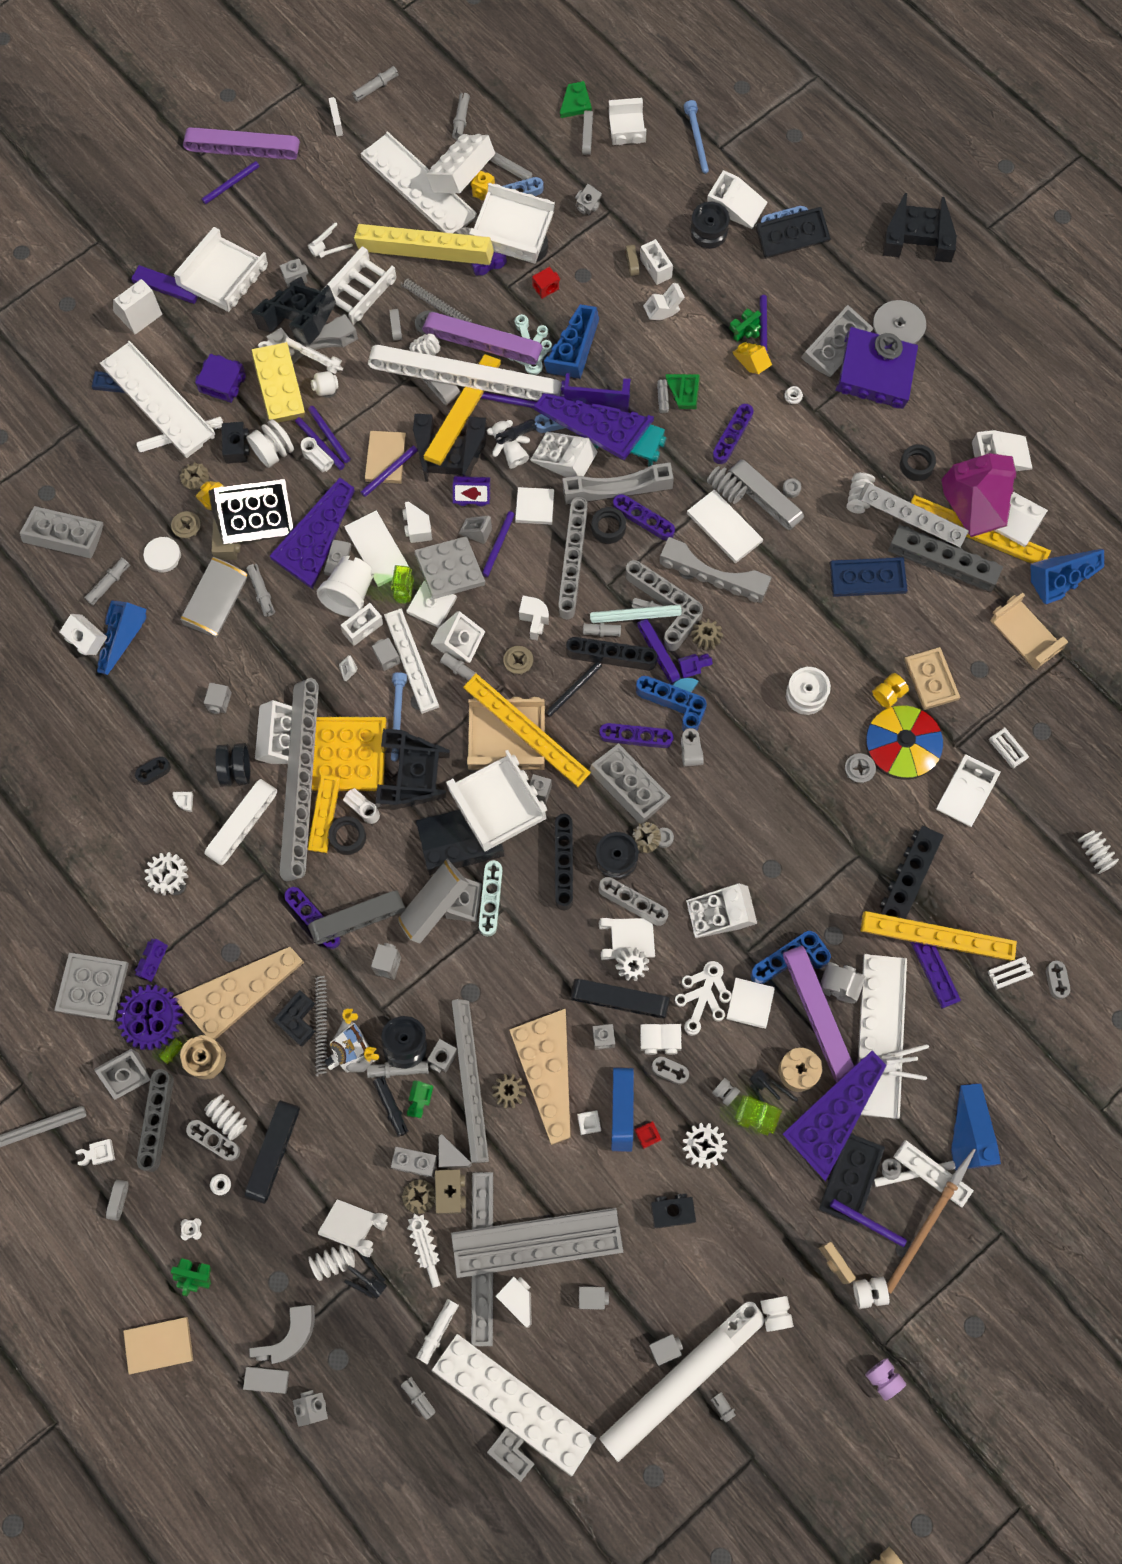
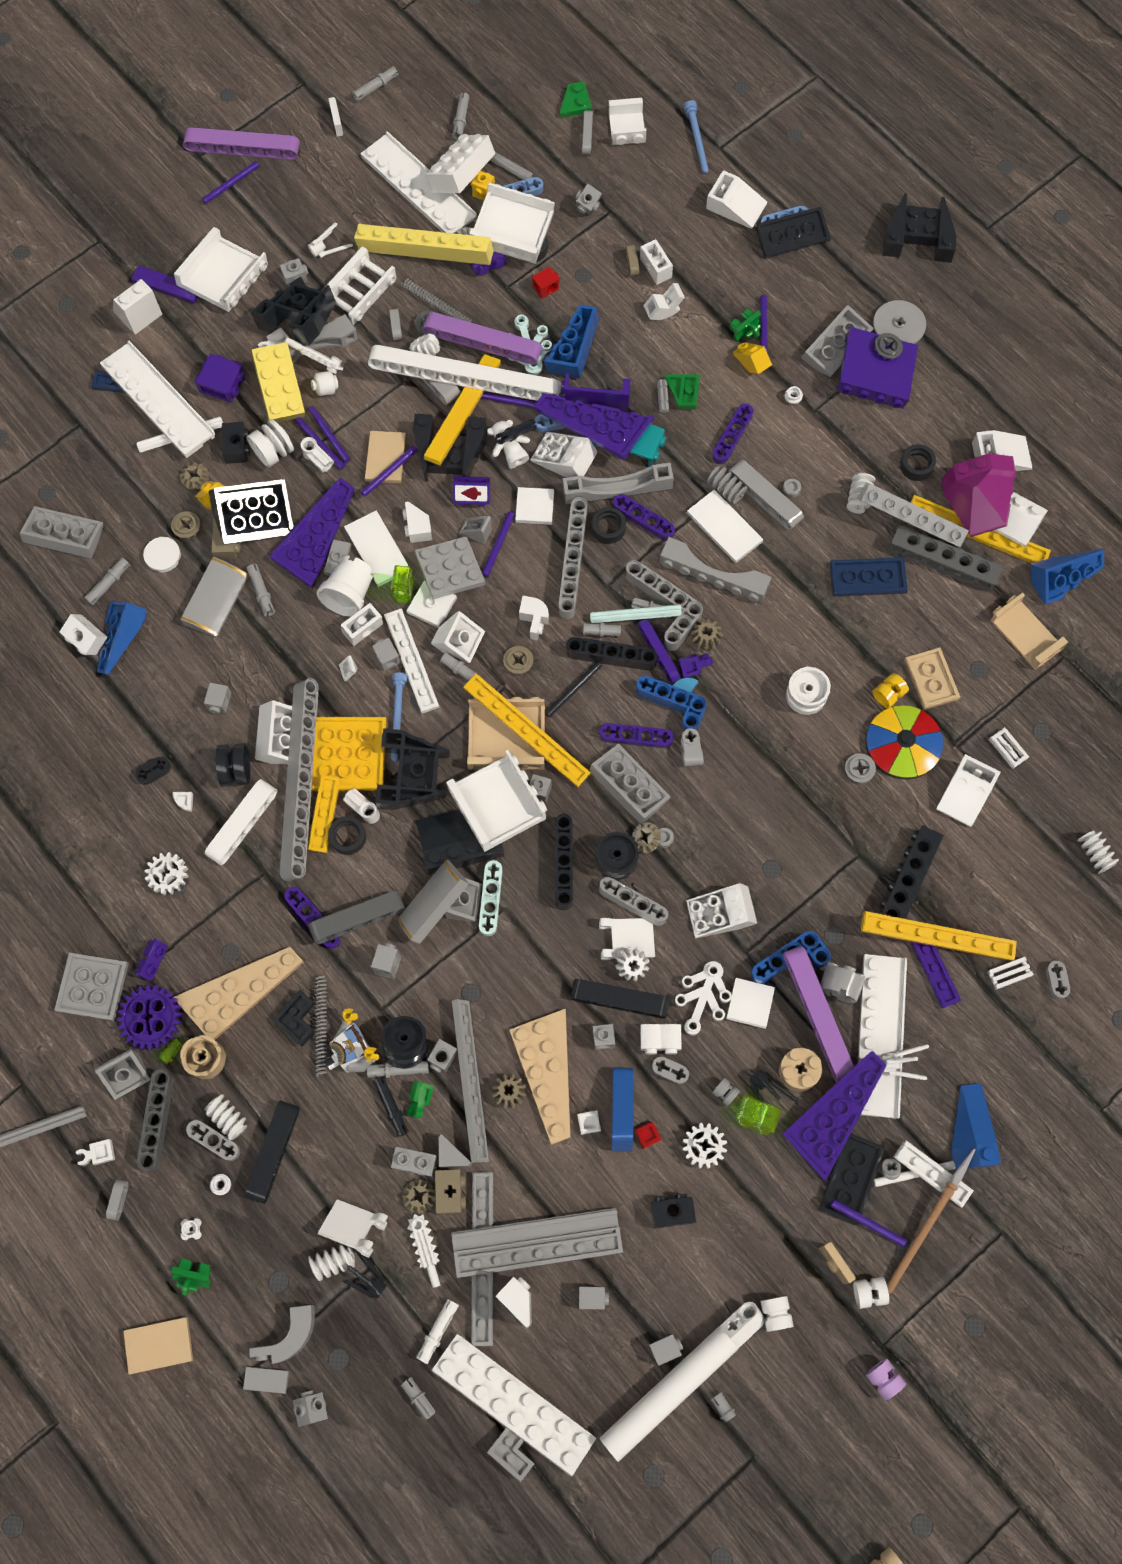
black wheel [690,202,730,249] -> none

